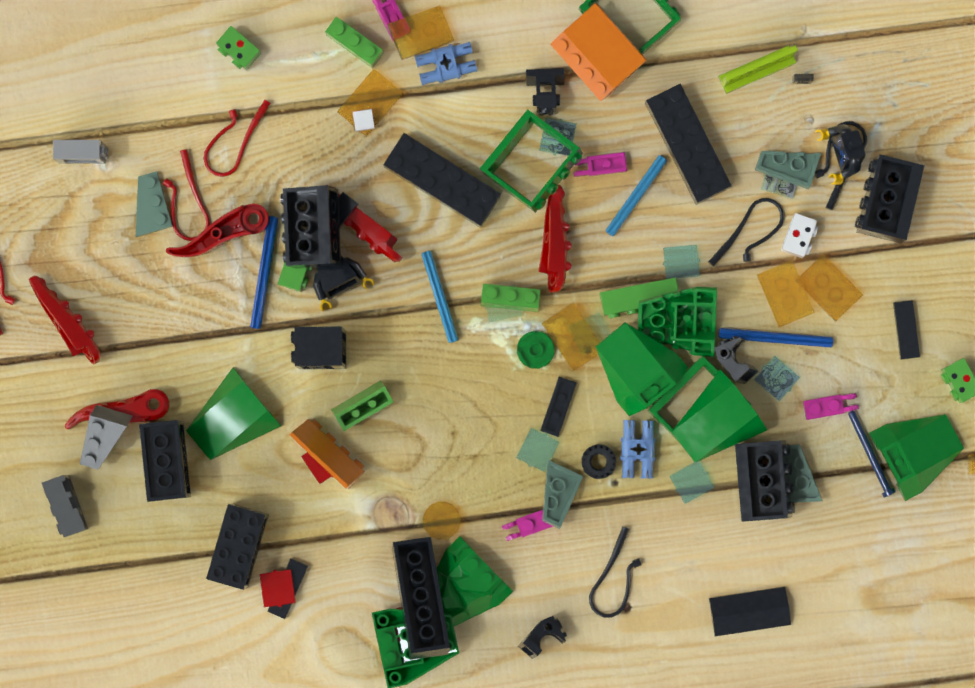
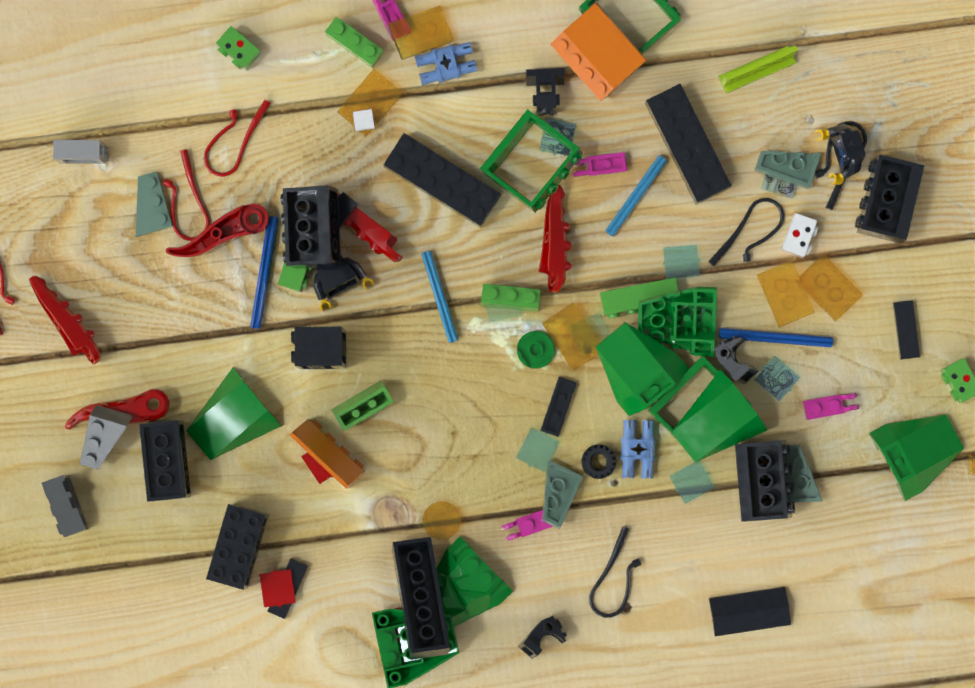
clear smoke tile [792,74,814,84] -> none
dark blue bar [848,410,896,498] -> none

